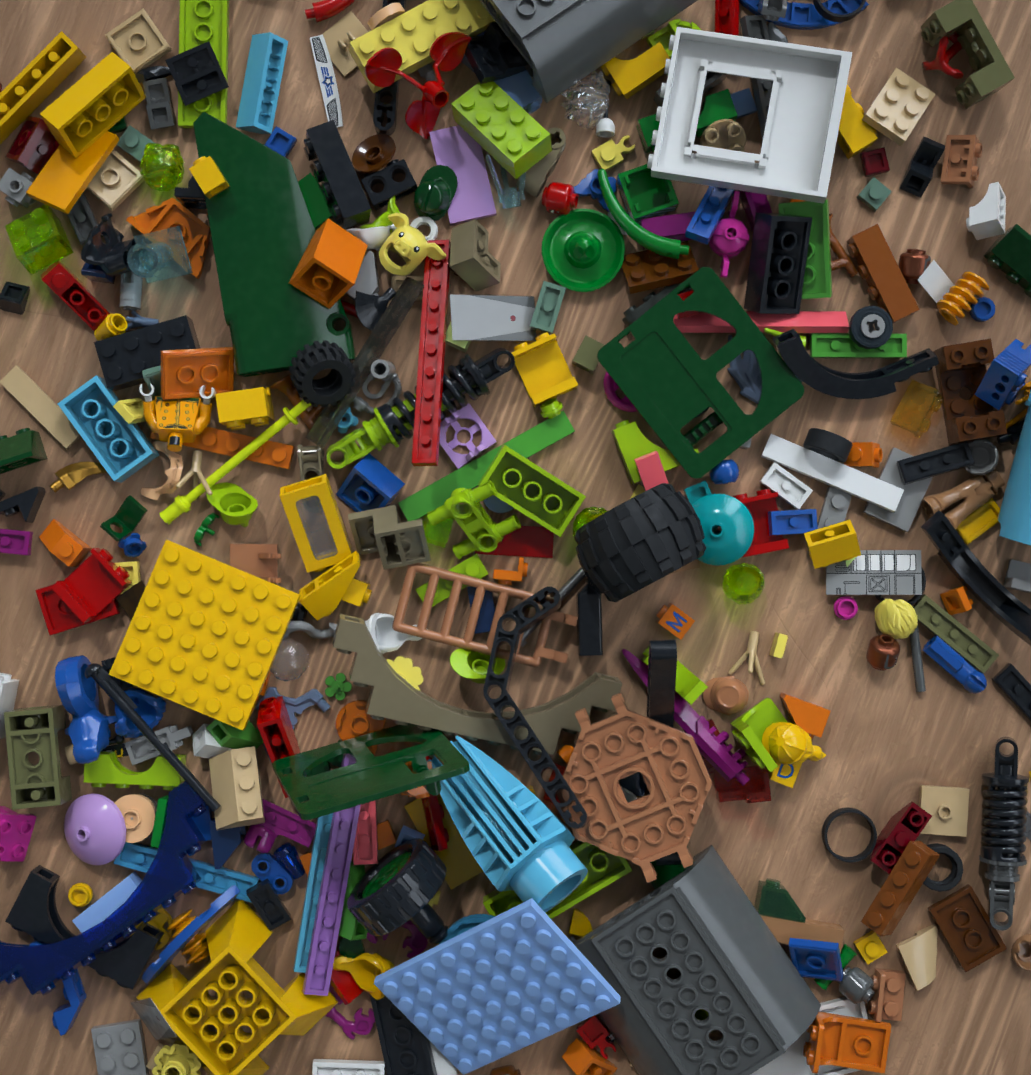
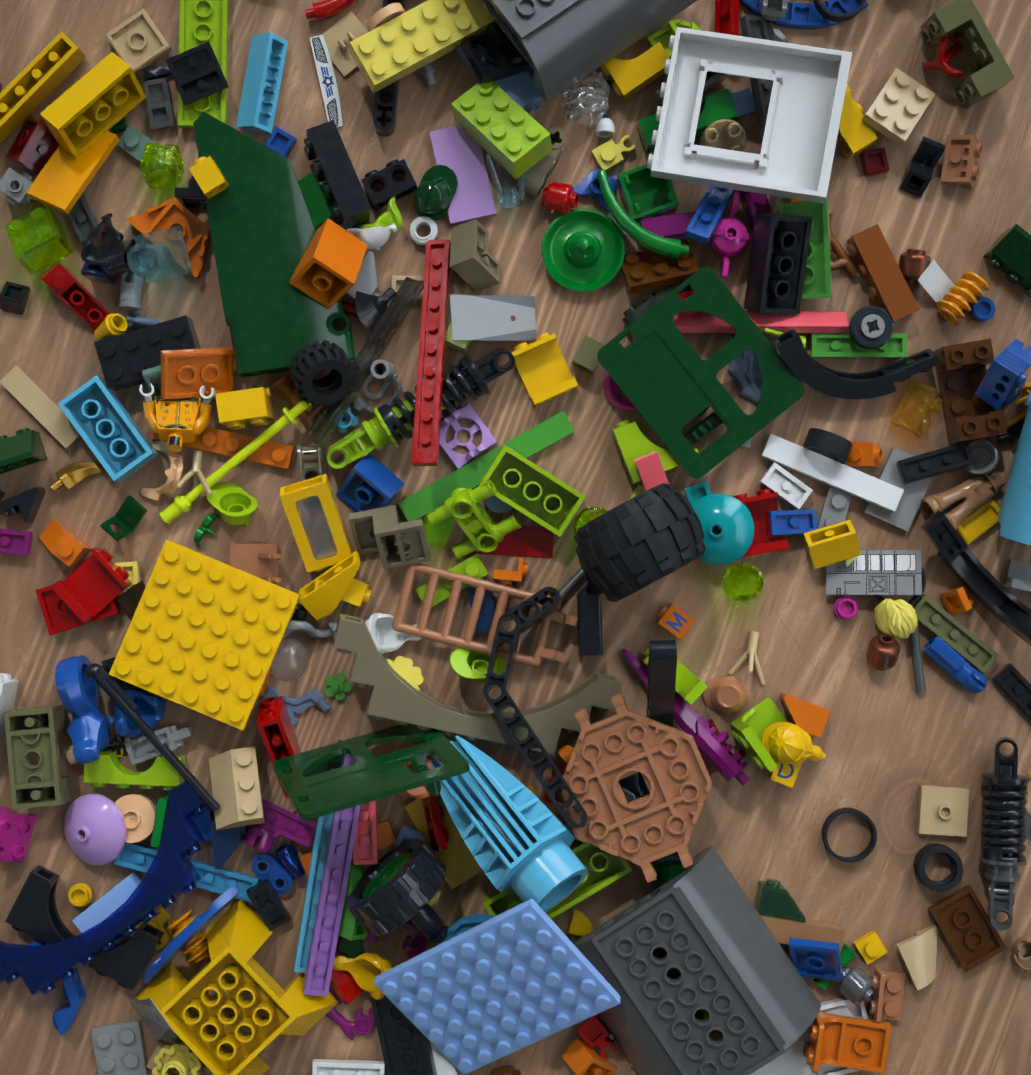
tan plate [86,149,146,211] -> none
light yellow tile [113,398,145,424] -> none
blue plate [118,533,147,557] -> none
white panel [192,724,231,759] -> none
bright green slope [206,719,264,749] -> none
orange tile [336,700,387,754] -> none
reddish brown dish [352,134,396,174] -> none
red plant [365,32,471,139] -> none
light yellow piece [379,213,447,276] -> none
sand green plate [530,281,566,334] -> none
lime plate [540,398,563,419] -> none
blue piece [709,460,739,484] -> none
clear red panel [713,766,771,803] -> none
light yellow tile [769,632,788,658] -> none
sand green plate [857,177,892,212] -> none
dark orange brick [861,841,940,936] -> none
dark red slope [870,801,932,874] -> none
white arch [966,182,1006,240] -> none

